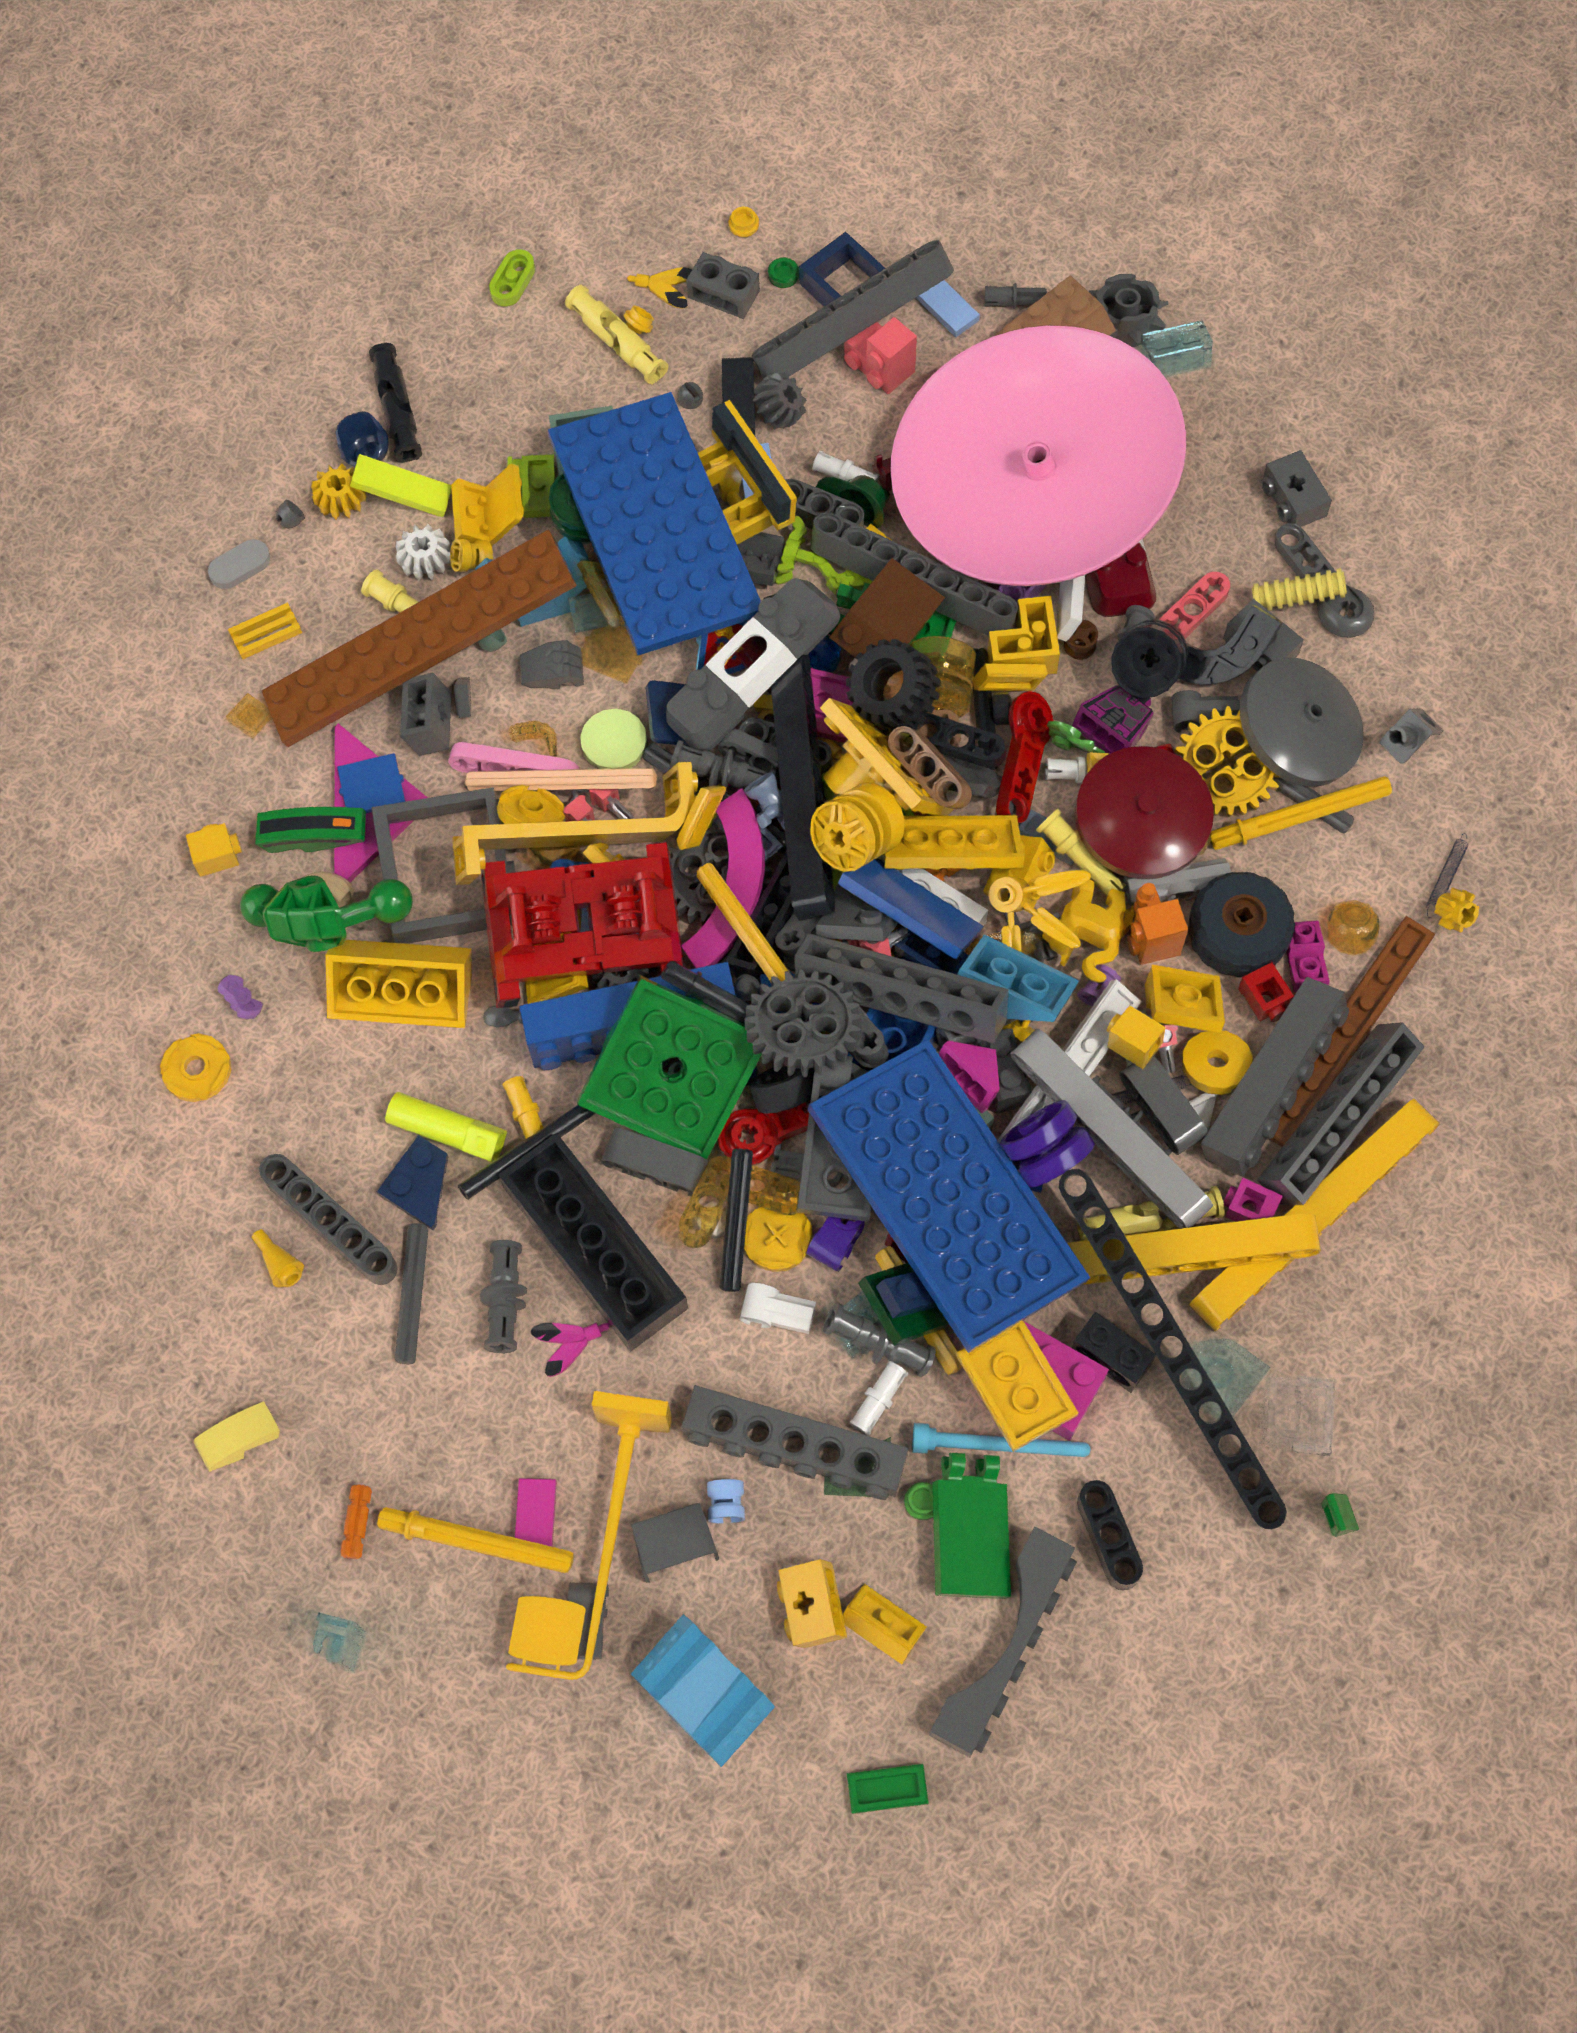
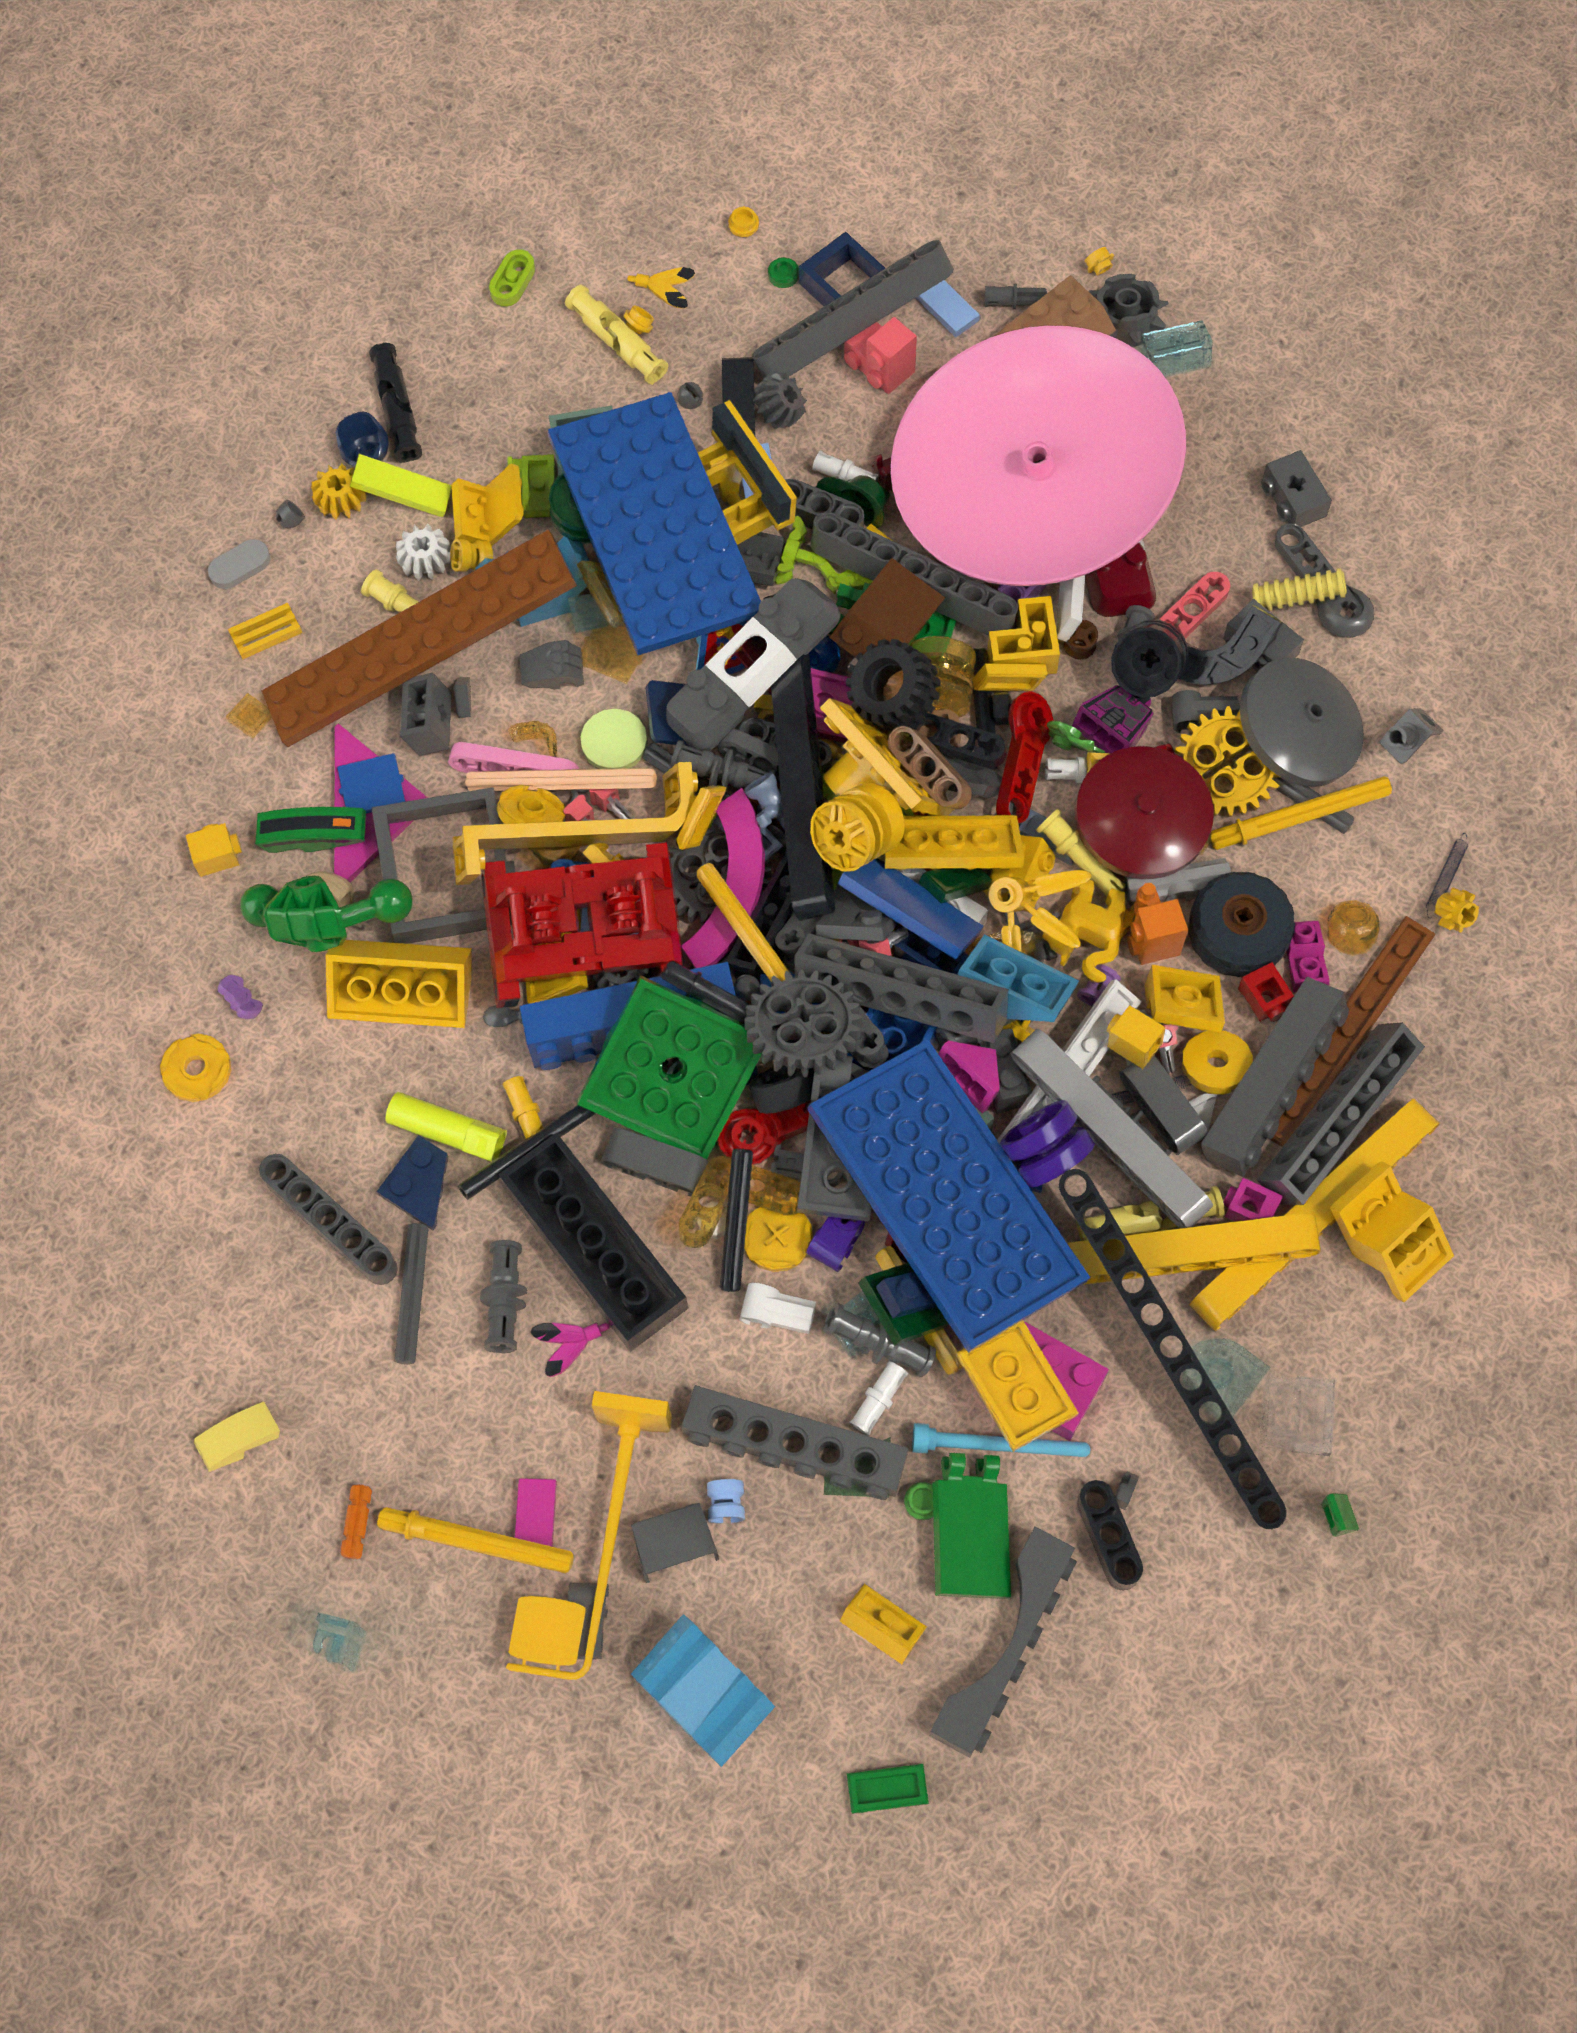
yellow cone [251,1229,304,1288] -> none
sand green hinge [478,629,507,652] -> none
dark grey brick [686,252,760,319] -> none
yellow brick [777,1559,847,1648] -> none
black brick [1072,1312,1156,1393] -> none
none -> dark green tile [919,868,992,904]
none -> yellow plate [1085,247,1115,276]
none -> dark grey tile [1115,1471,1139,1510]
none -> yellow bracket [1330,1161,1454,1302]

